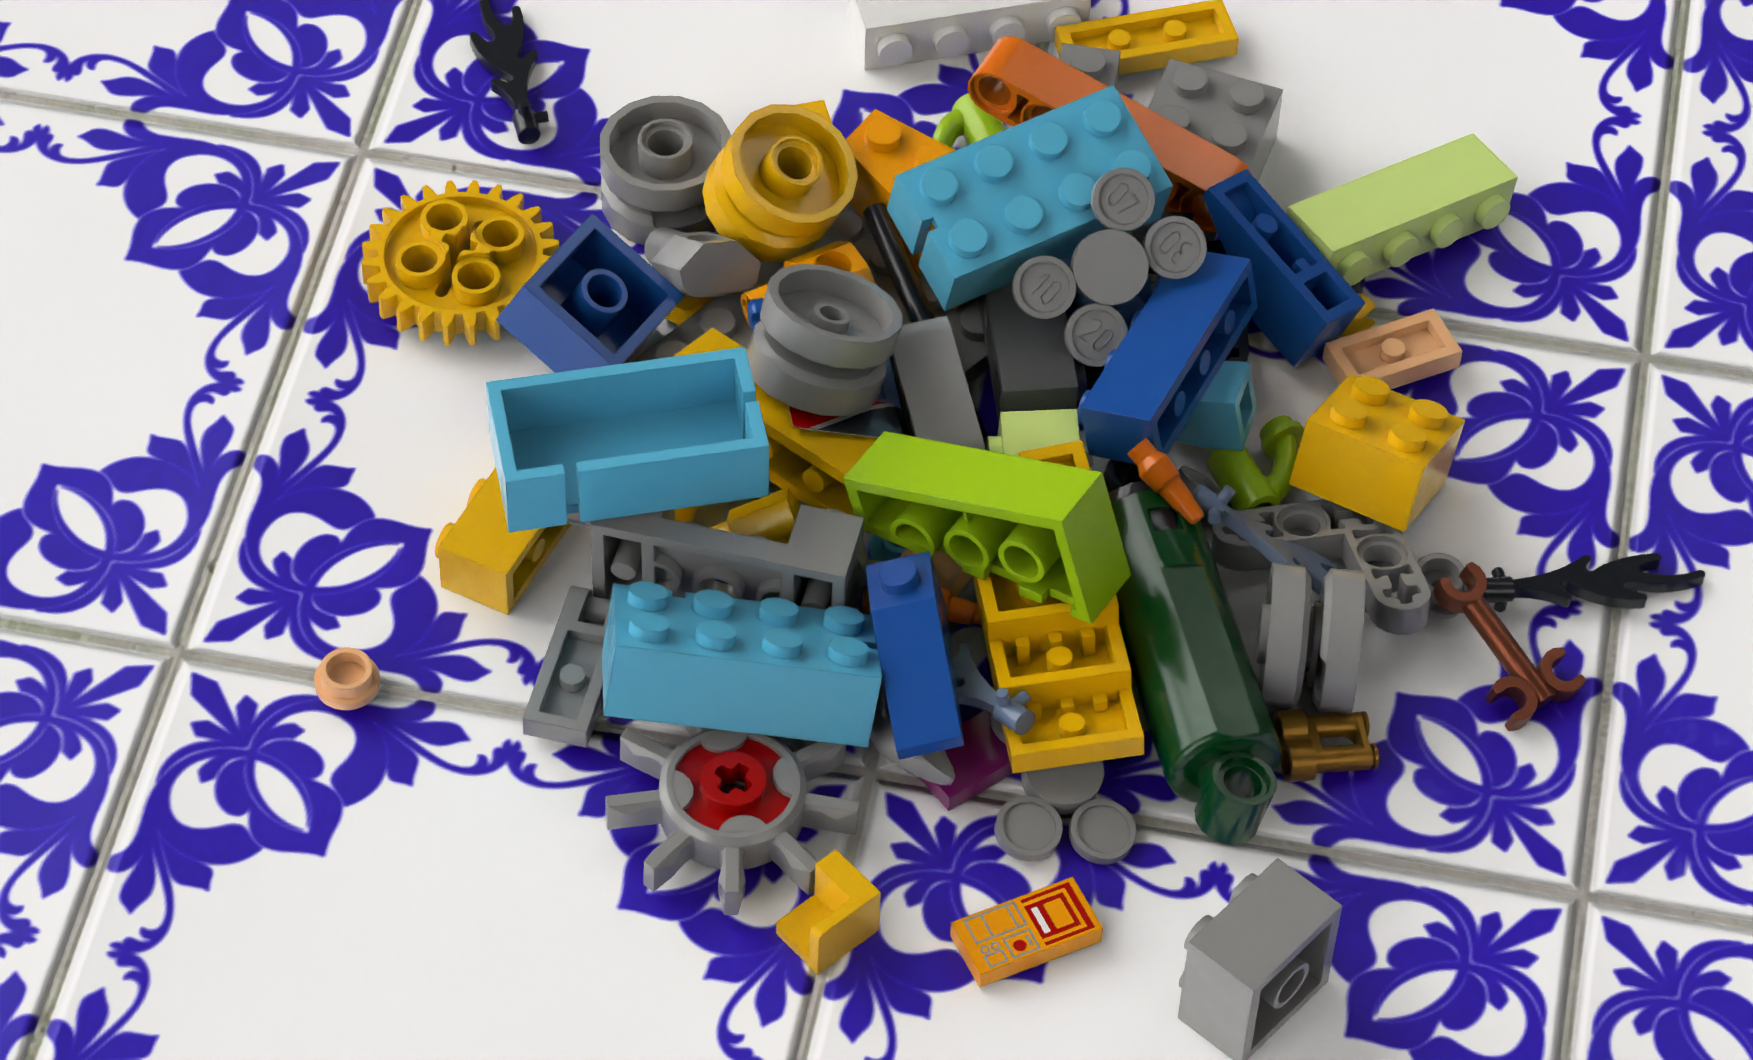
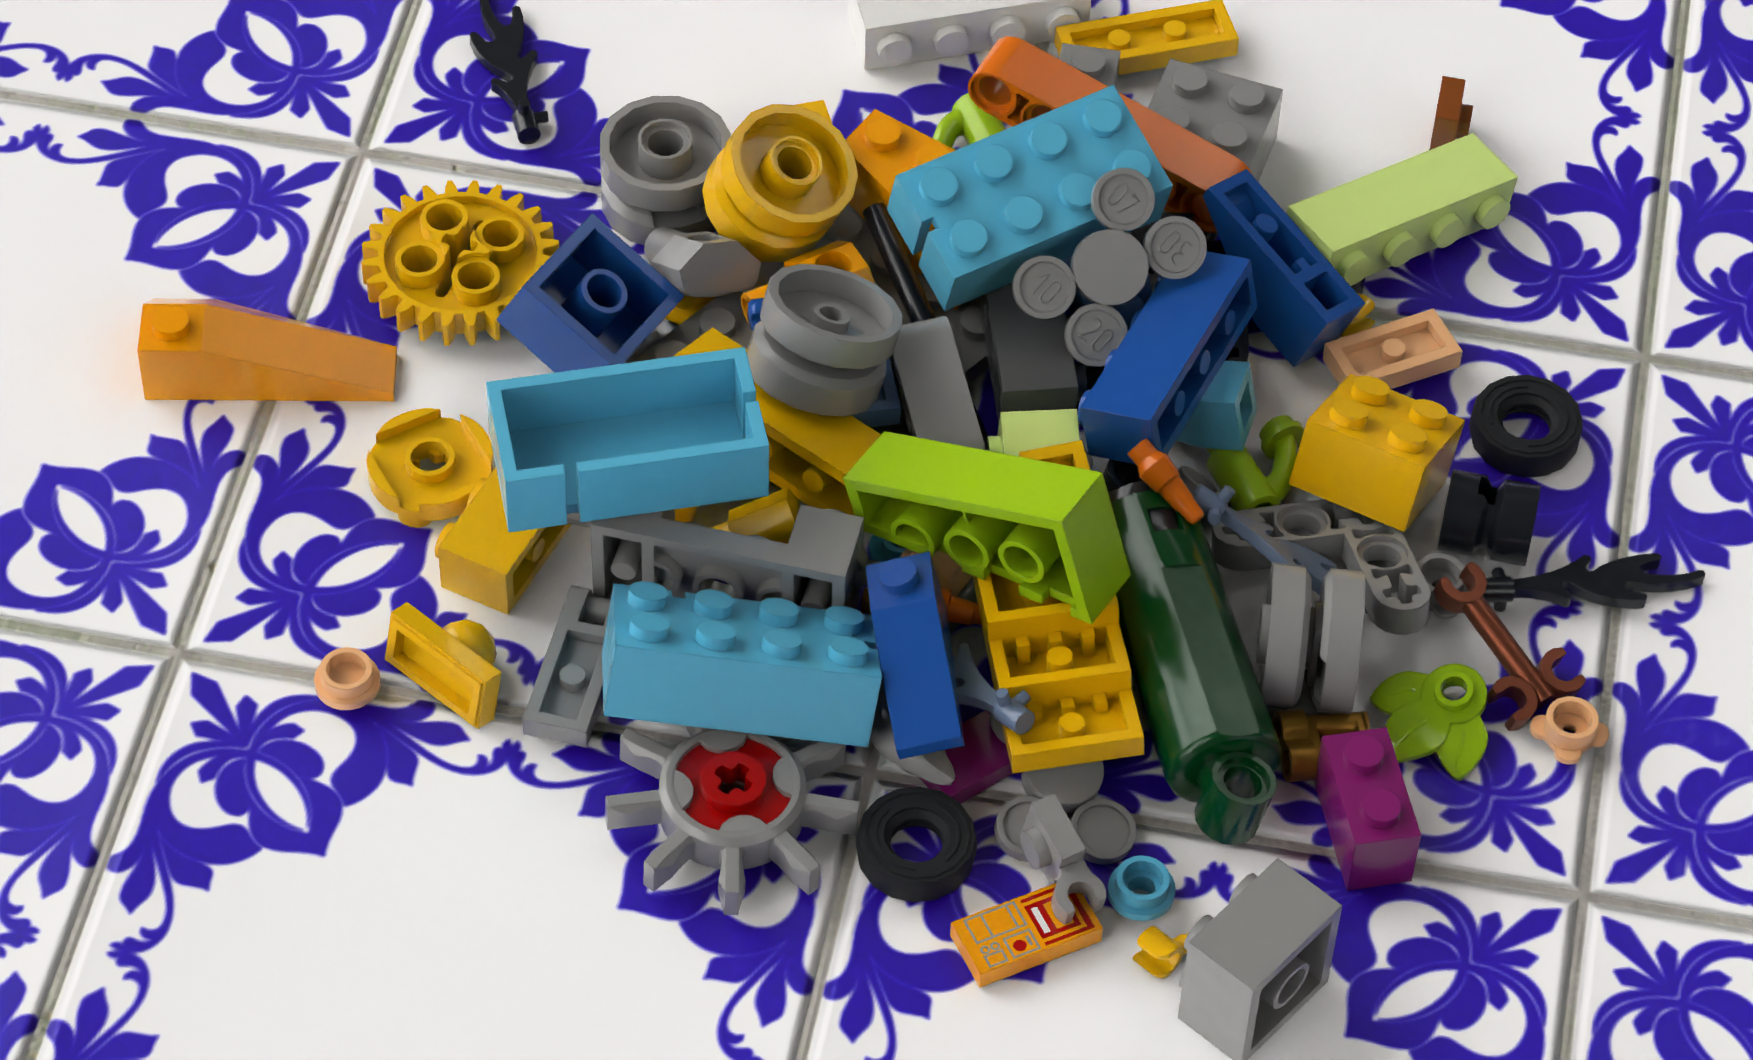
yellow panel [776,849,881,974] -> none
black sticker [788,401,903,438] -> none
none -> light orange wedge [137,298,397,402]
none -> yellow plate [366,408,494,528]
none -> yellow tile [385,602,502,729]
none -> black tyre [856,787,977,902]
none -> light grey plate [1020,793,1106,925]
none -> medium azure plate [1107,855,1176,921]
none -> yellow hand [1132,925,1189,979]
none -> magenta brick [1314,727,1421,891]
none -> lime plate [1370,664,1488,781]
none -> dark orange plate [1429,76,1473,150]
none -> black wheel [1437,469,1541,566]
none -> black tyre [1469,375,1583,478]
none -> light nougat plate [1530,696,1609,765]

